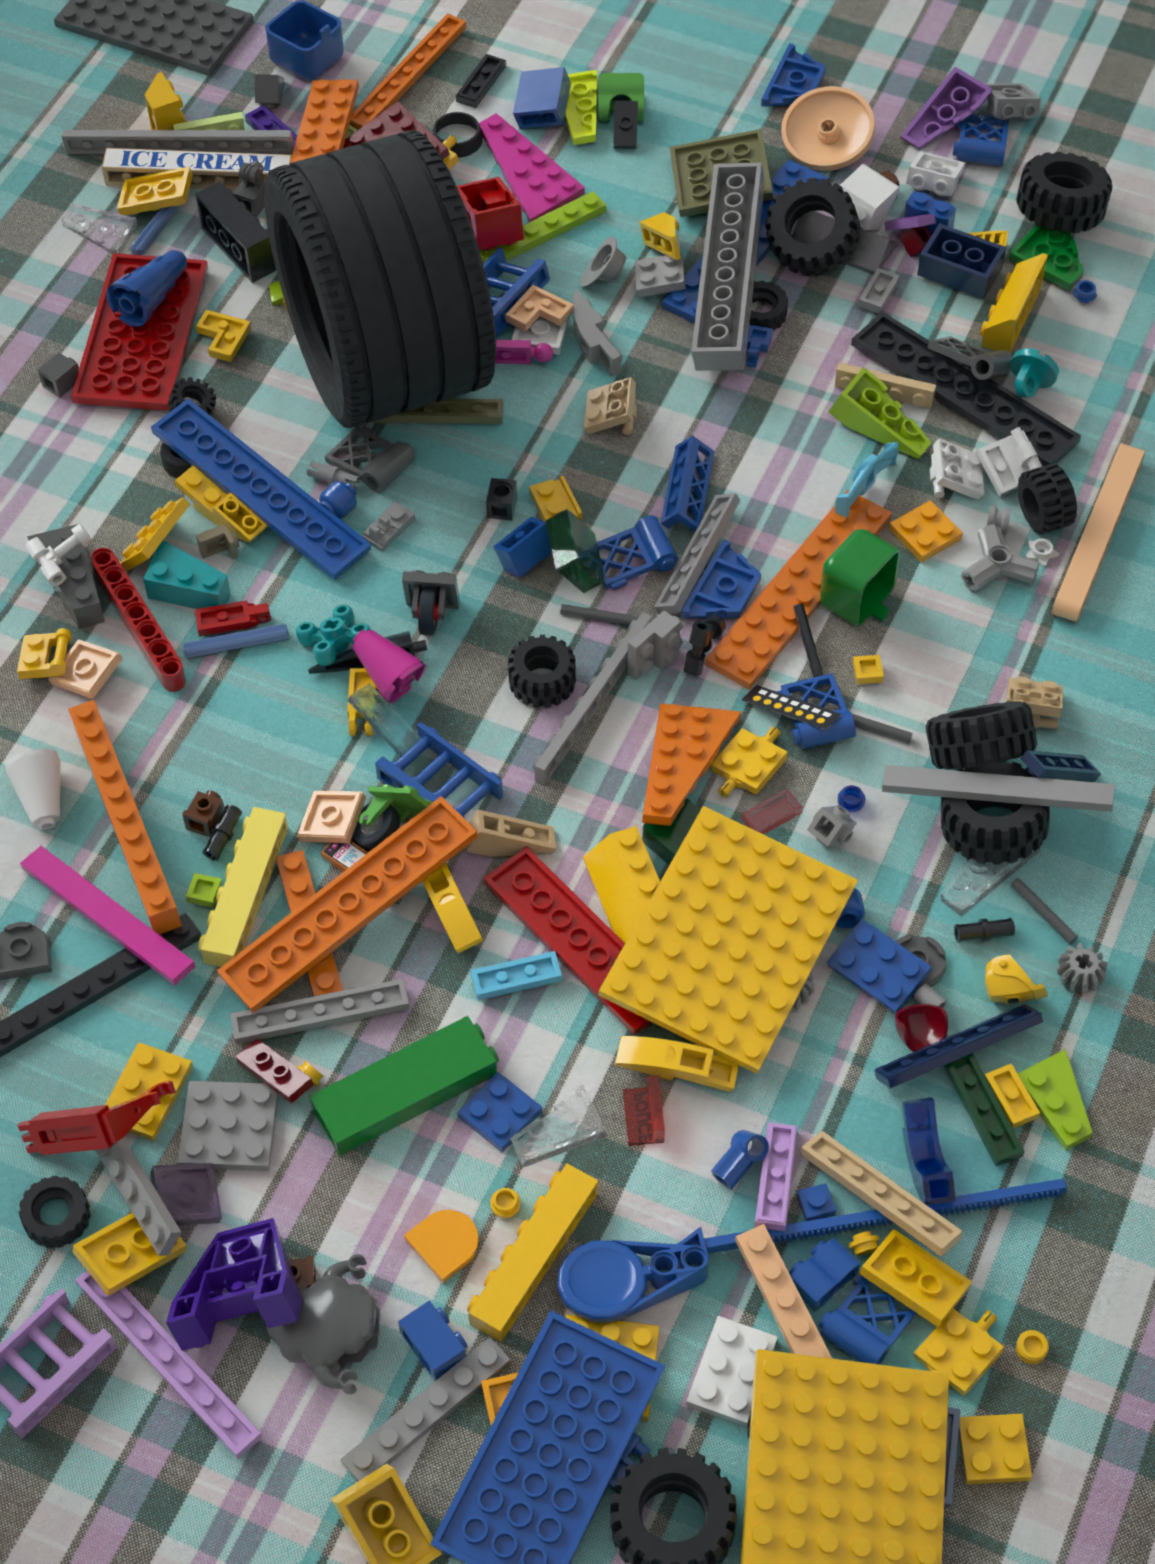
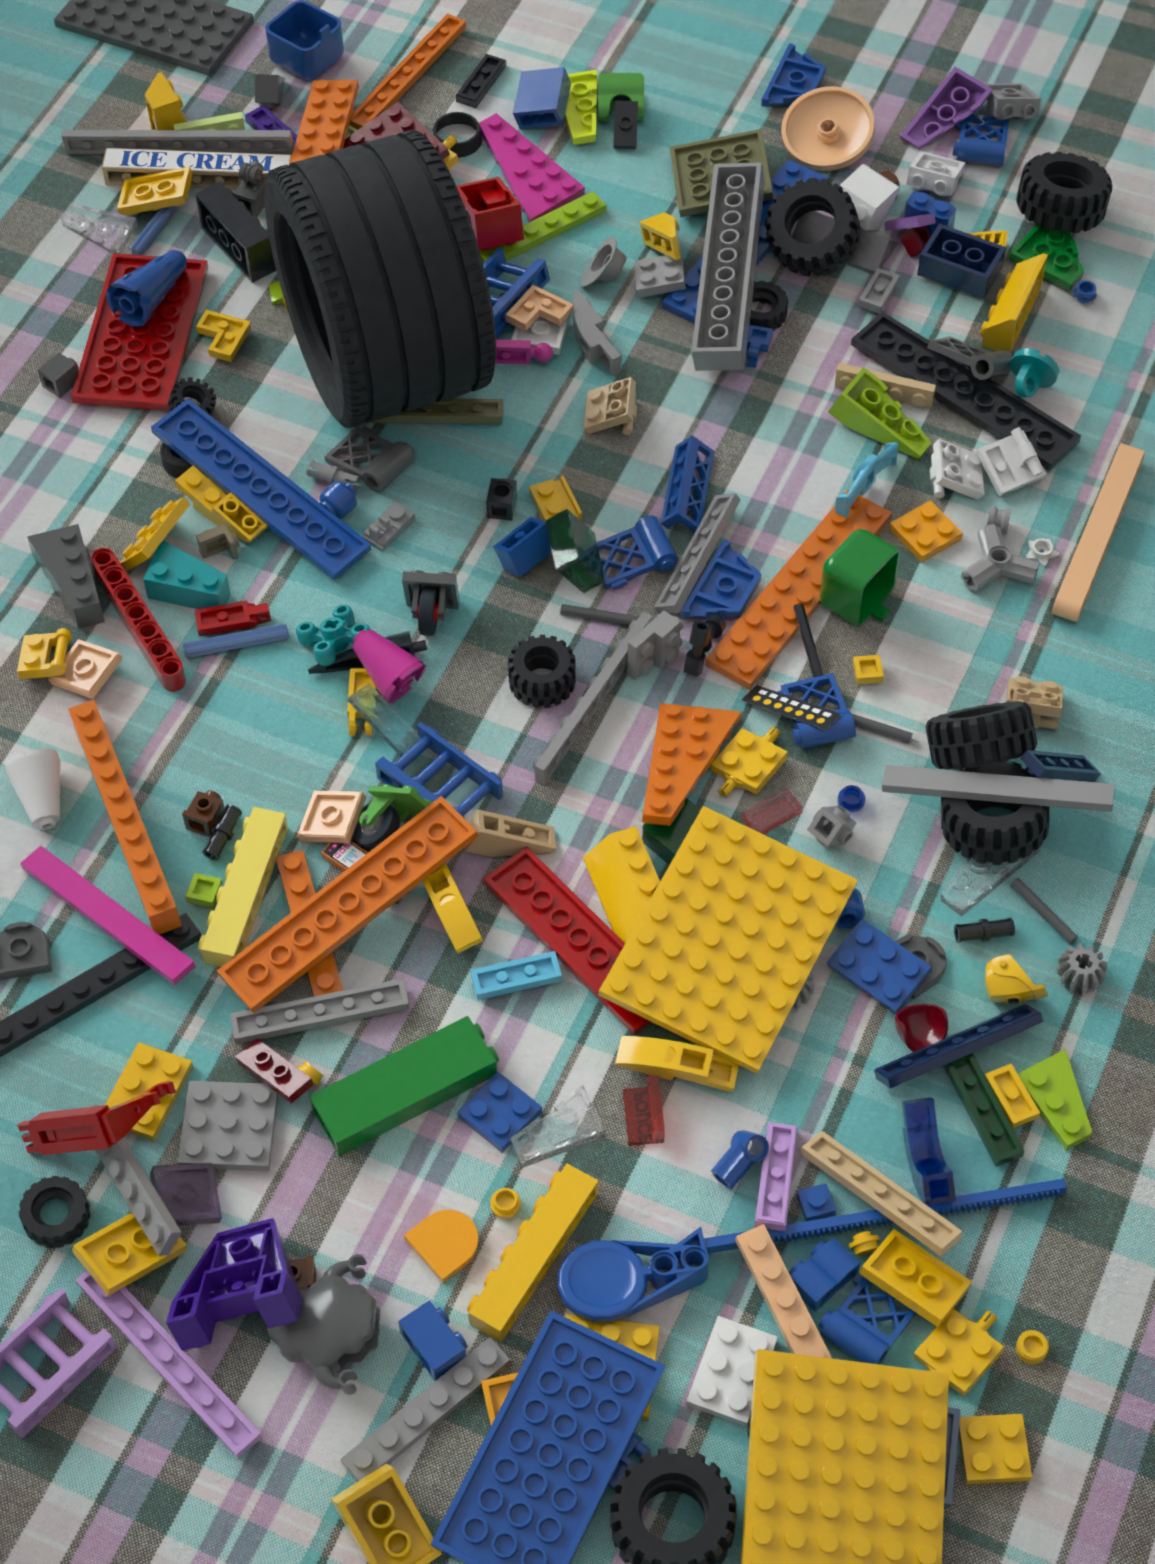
white bar [25,523,93,587] -> none
light grey hinge [913,984,947,1008] -> none
black tyre [1018,463,1077,535] -> none

